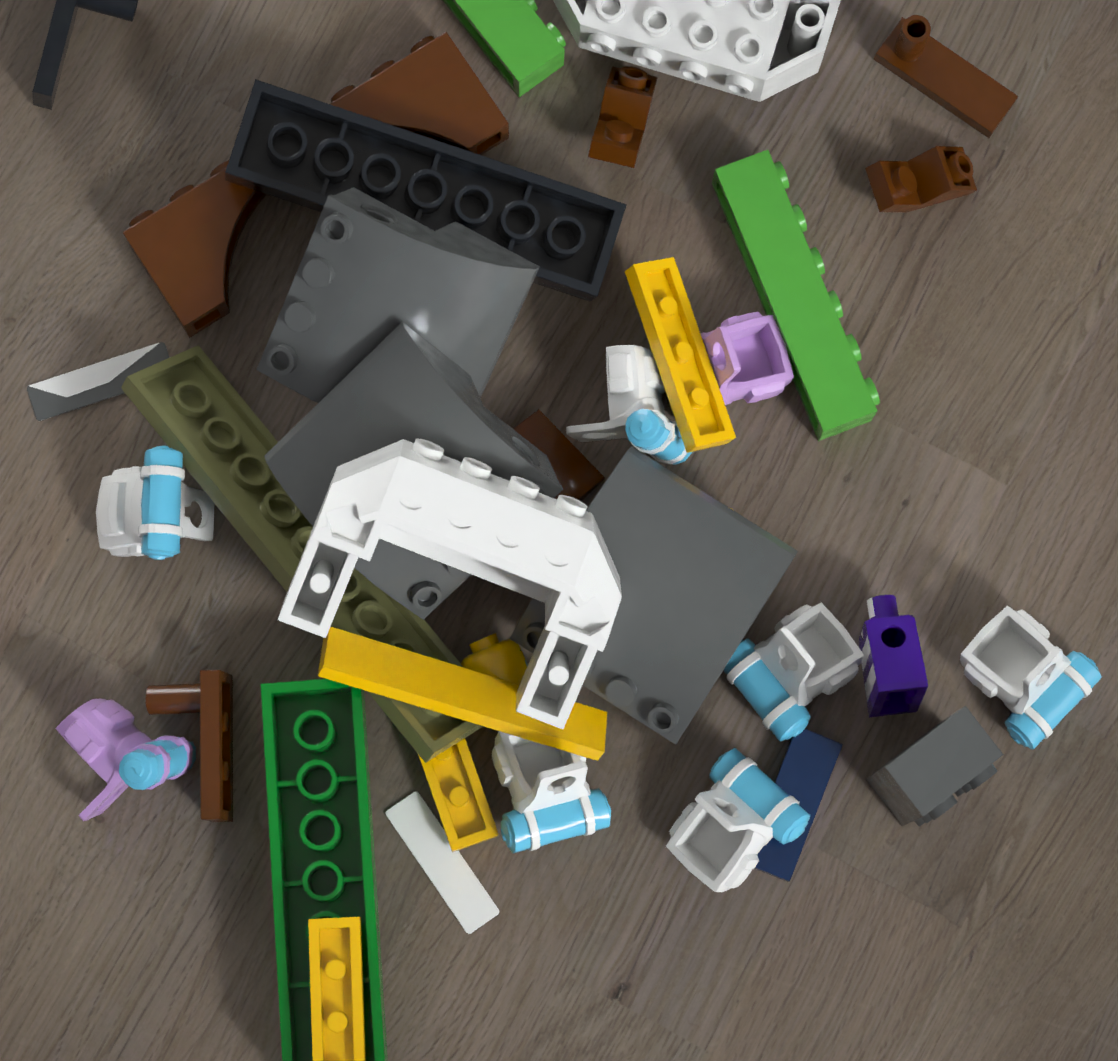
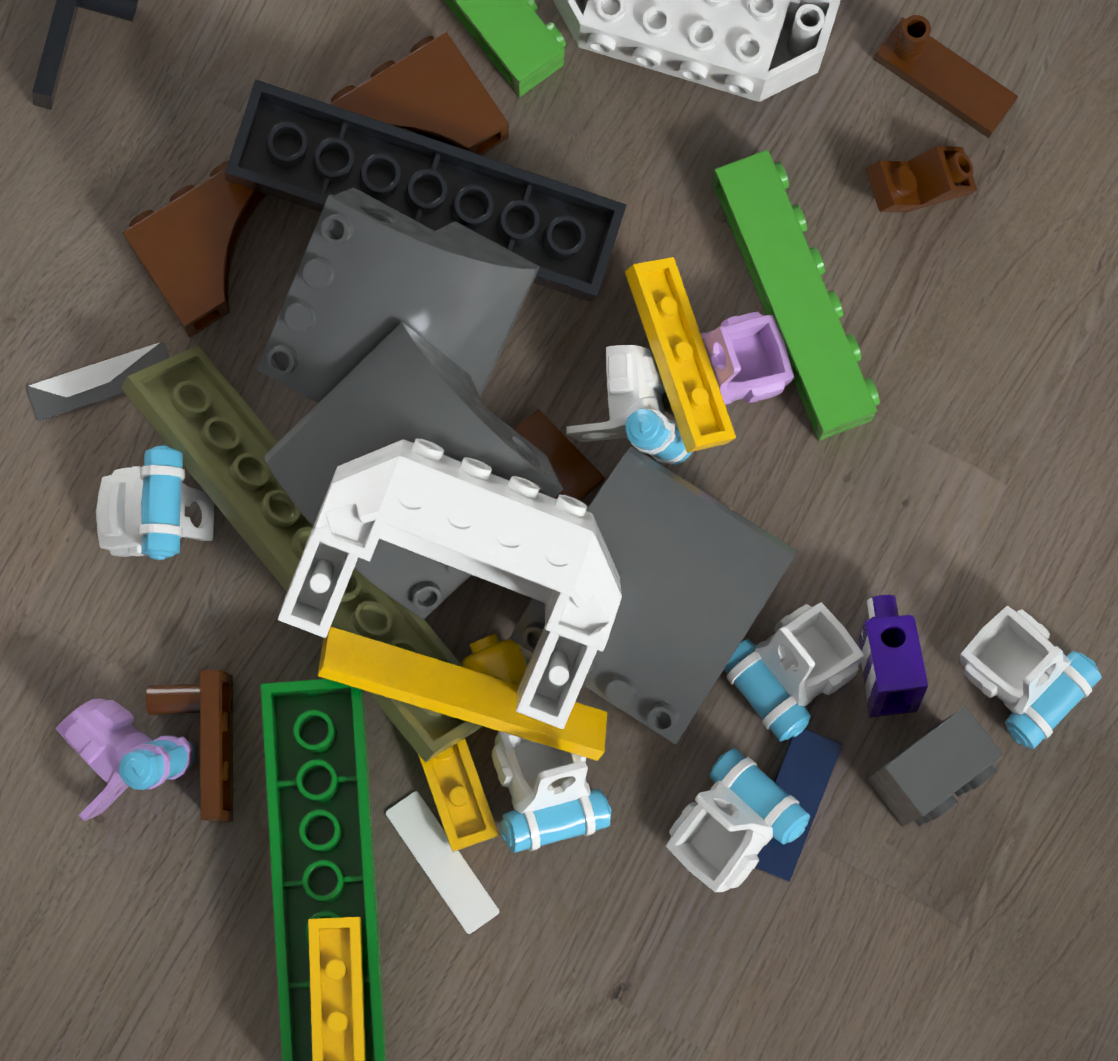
reddish brown slope [588,66,658,168] -> none

